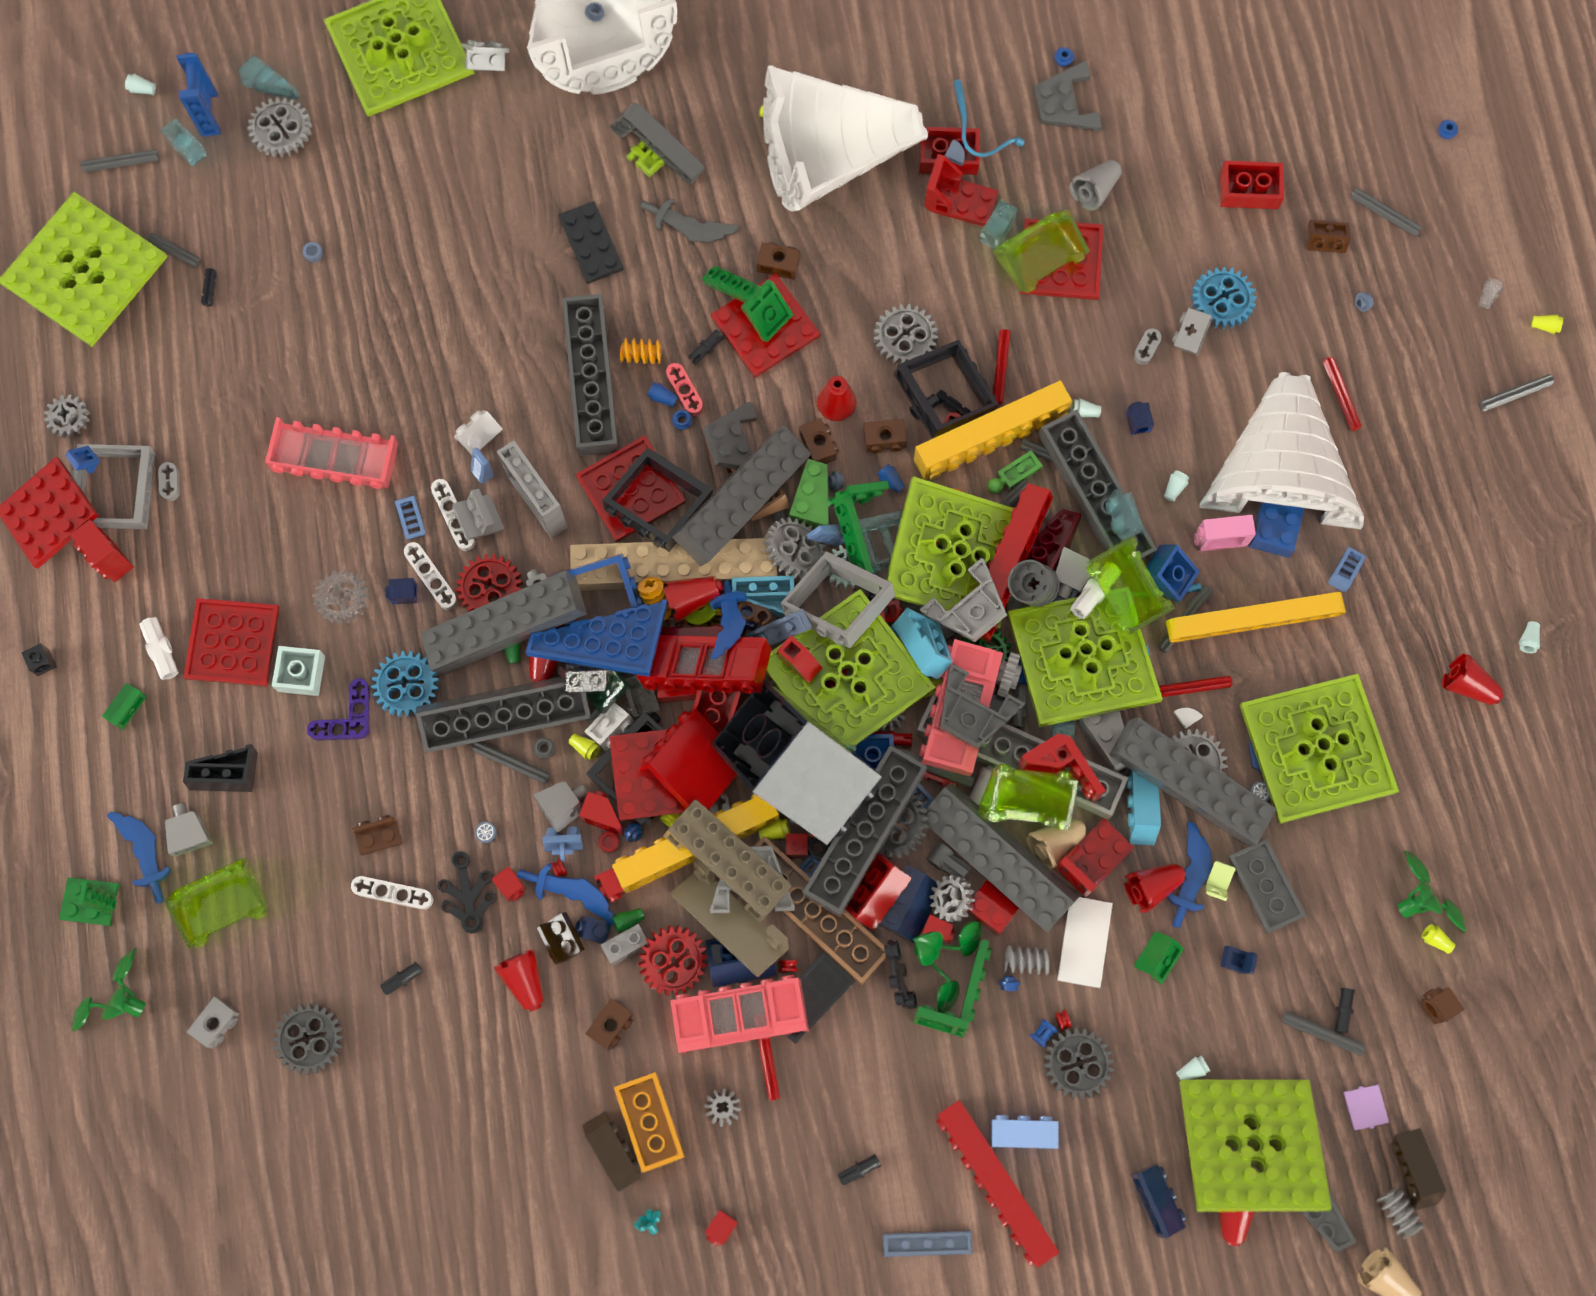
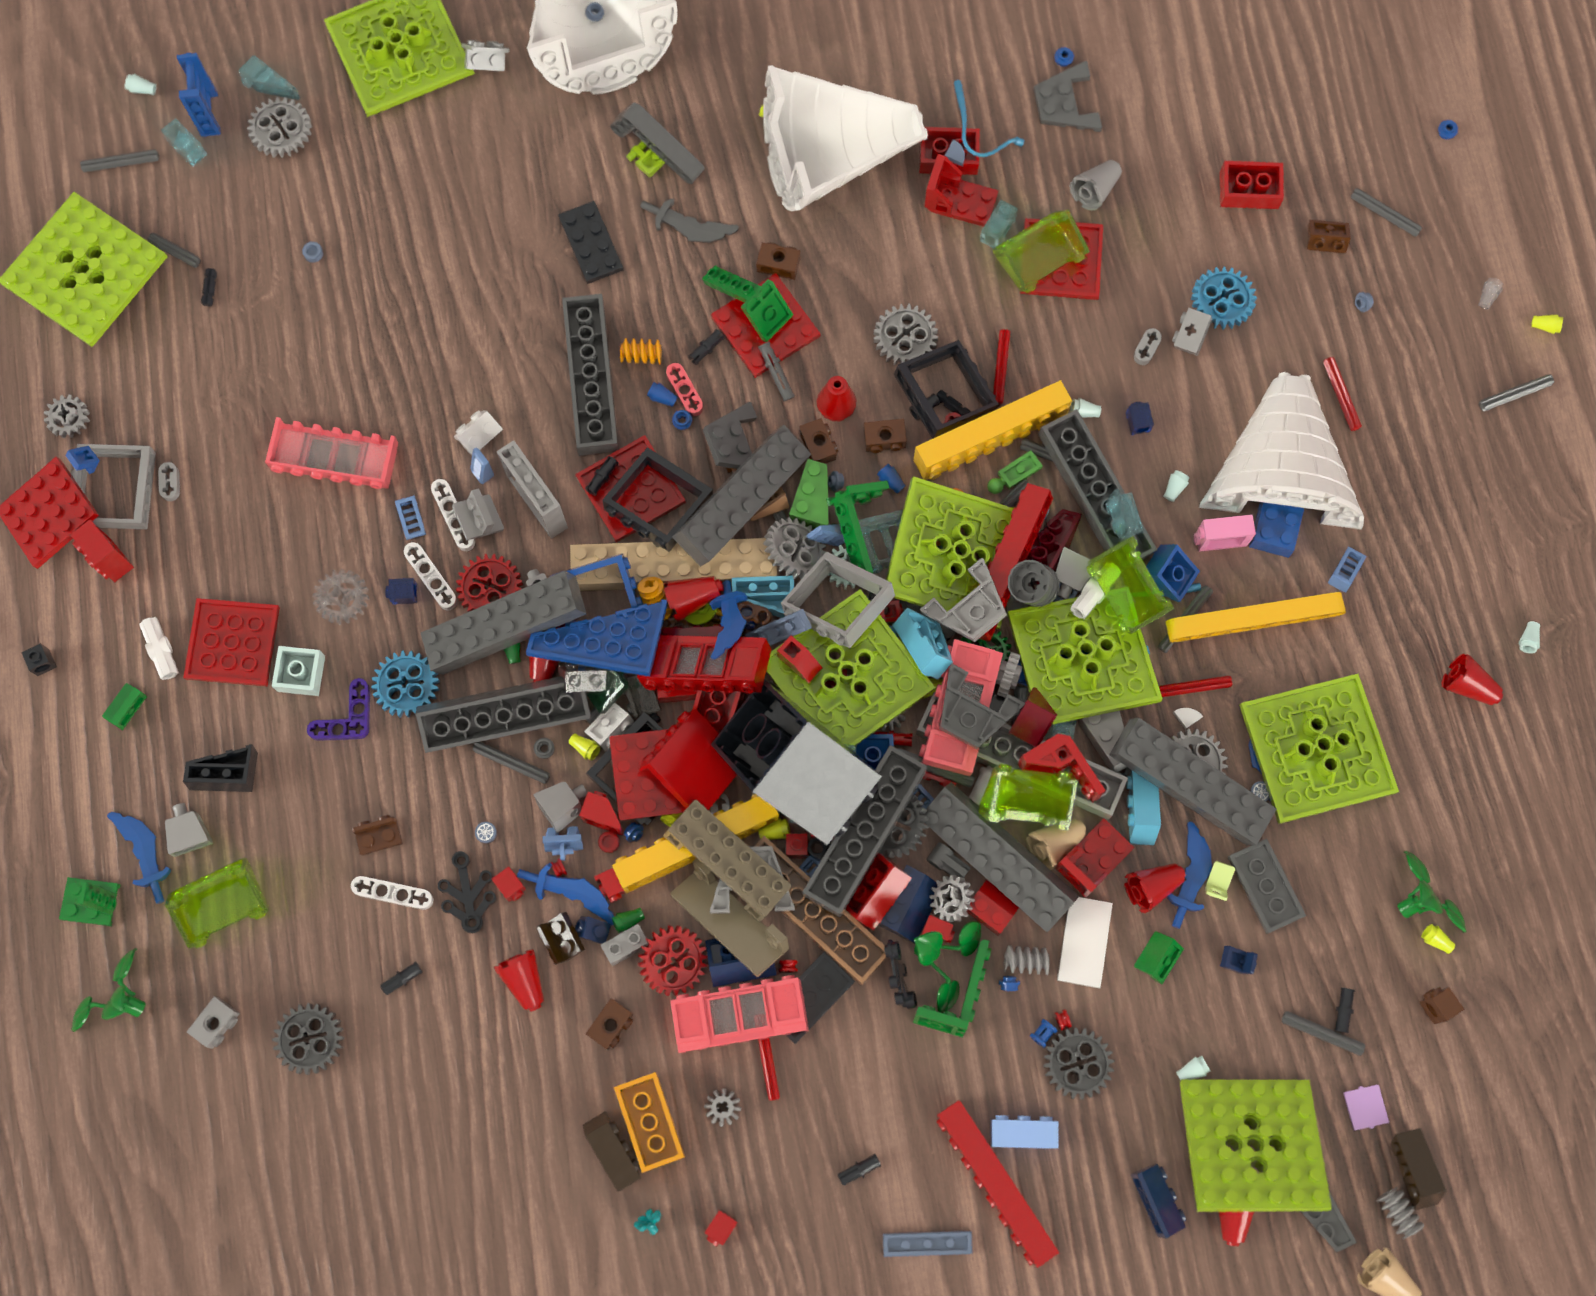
none -> black pin [585,456,619,496]
none -> dark grey pin [758,342,795,402]
none -> dark red slope [1009,687,1057,747]

